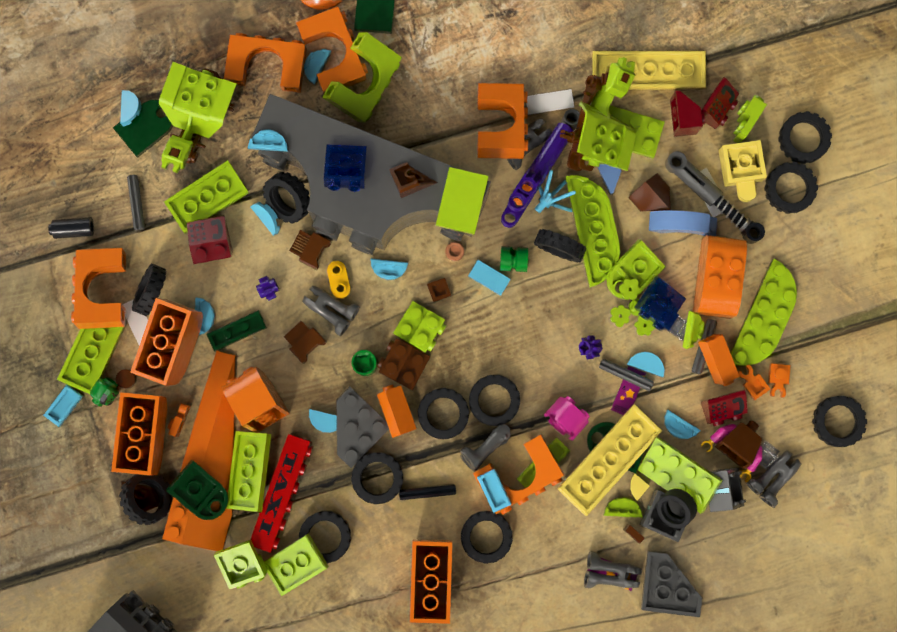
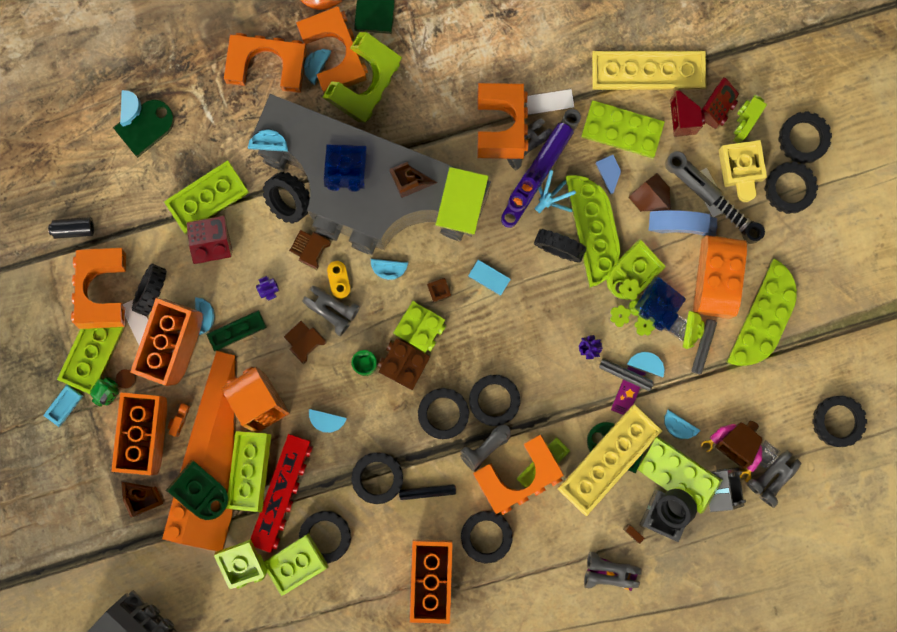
black tyre [119,474,173,525] -> none
dark grey axle [127,175,145,231] -> none
lime piece [159,62,237,173] -> none
medium azure tile [250,202,280,236] -> none
dark grey plate [336,386,389,468] -> none
orange brick [377,384,417,438] -> none
nougat tile [445,242,464,261] -> none
medium azure tile [477,469,512,513] -> none
green wheel [500,246,528,272] -> none
dark pink brick [544,396,590,440] -> none
lime piece [559,57,636,171] -> none
lime tile [603,497,643,518] -> none
light yellow tile [630,473,649,501] -> none
dark grey plate [641,551,702,617] -> none
orange brick [698,334,740,386] -> none
dark red slope [701,390,748,426] -> none
orange plate [738,365,770,400] -> none
orange plate [768,363,791,398] -> none

